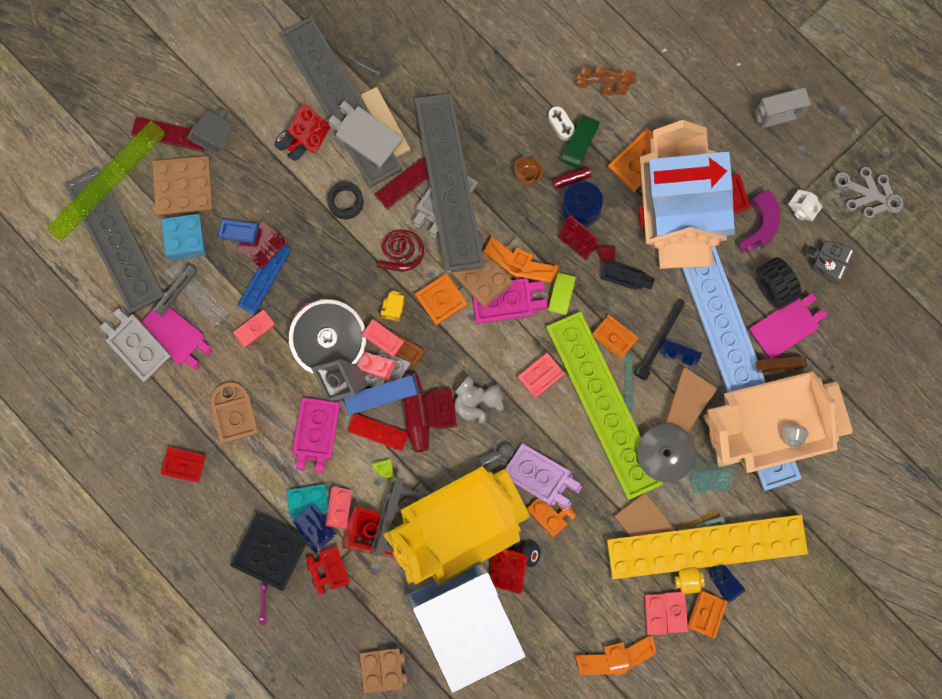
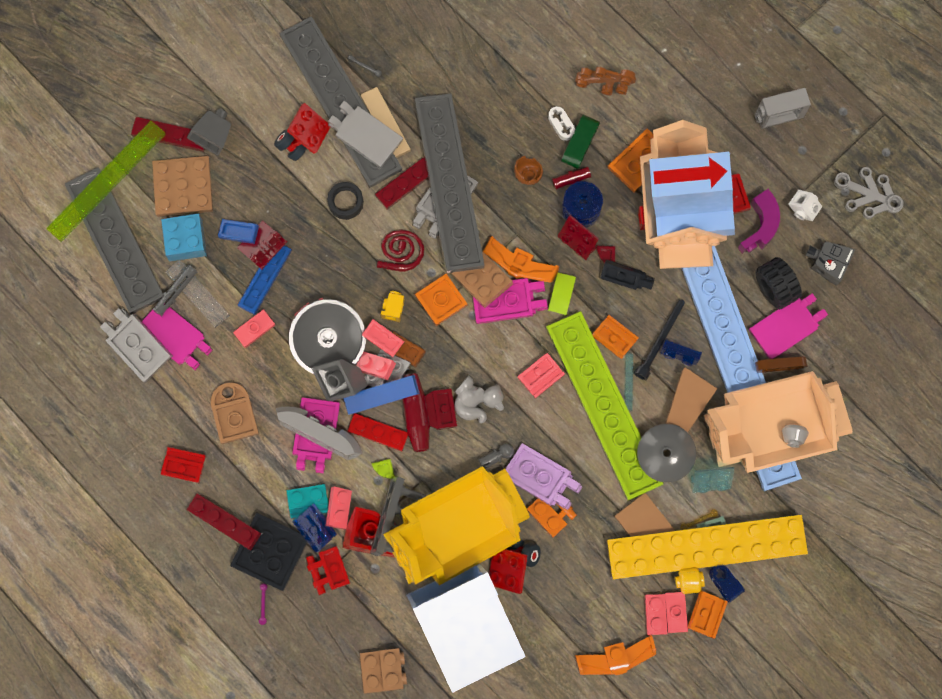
none -> dark red plate [186,494,261,550]
none -> light grey brick [275,407,362,460]

